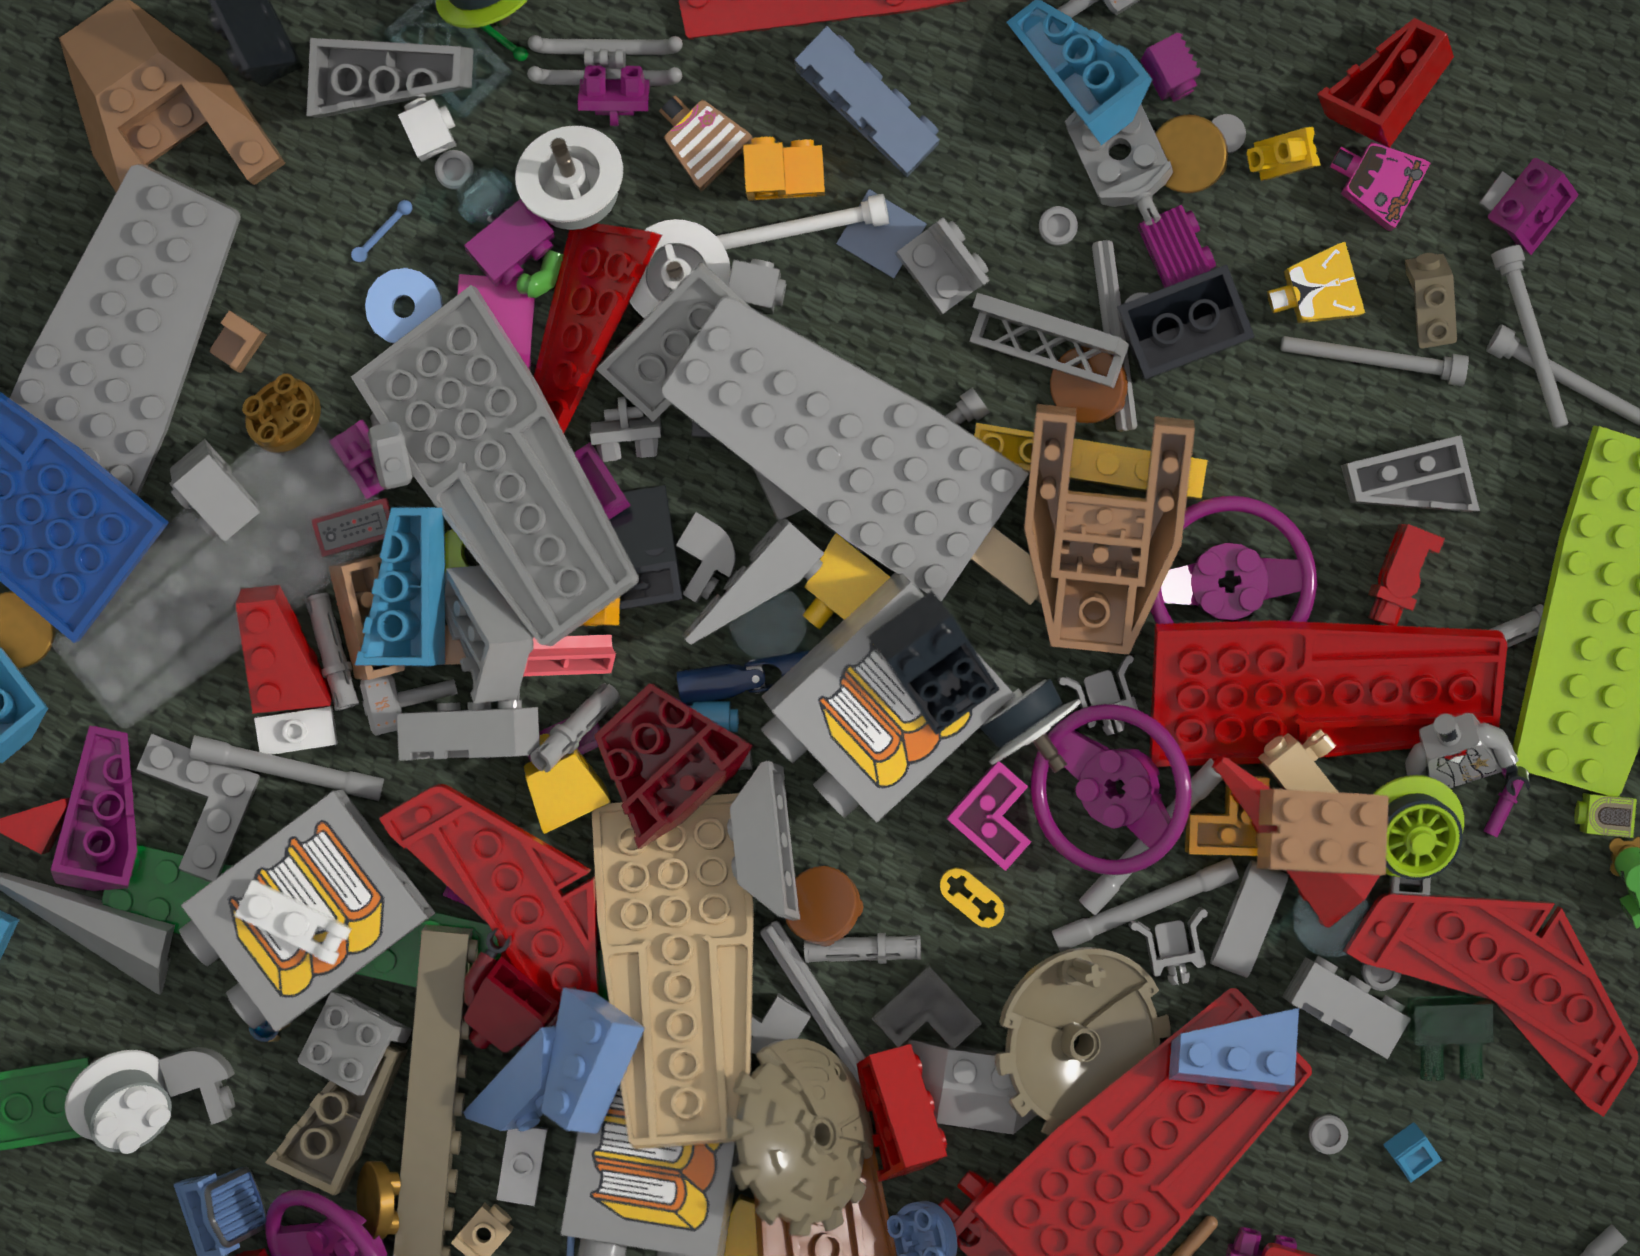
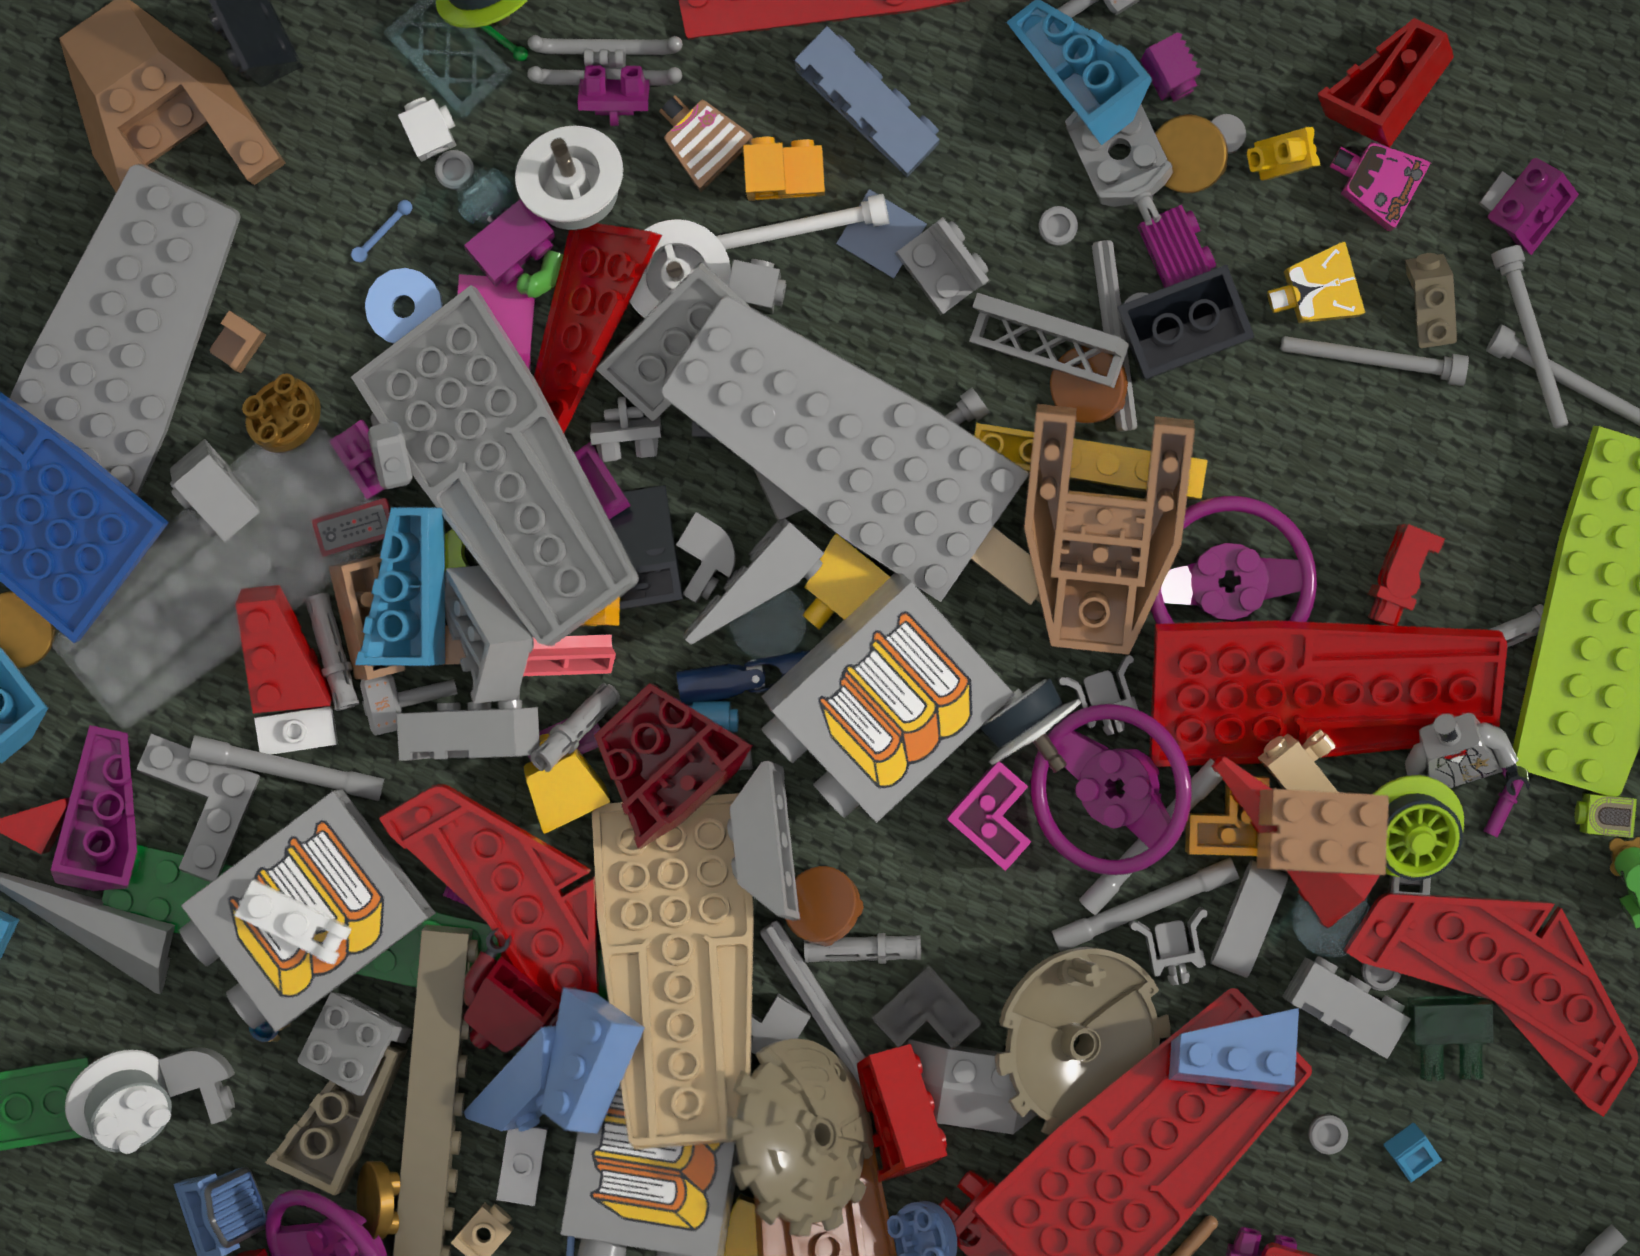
light grey wedge [307,38,474,118] -> none
black slope [868,591,1000,735] -> none
yellow beam [940,867,1004,928] -> none
light grey wedge [1341,435,1480,512] -> none

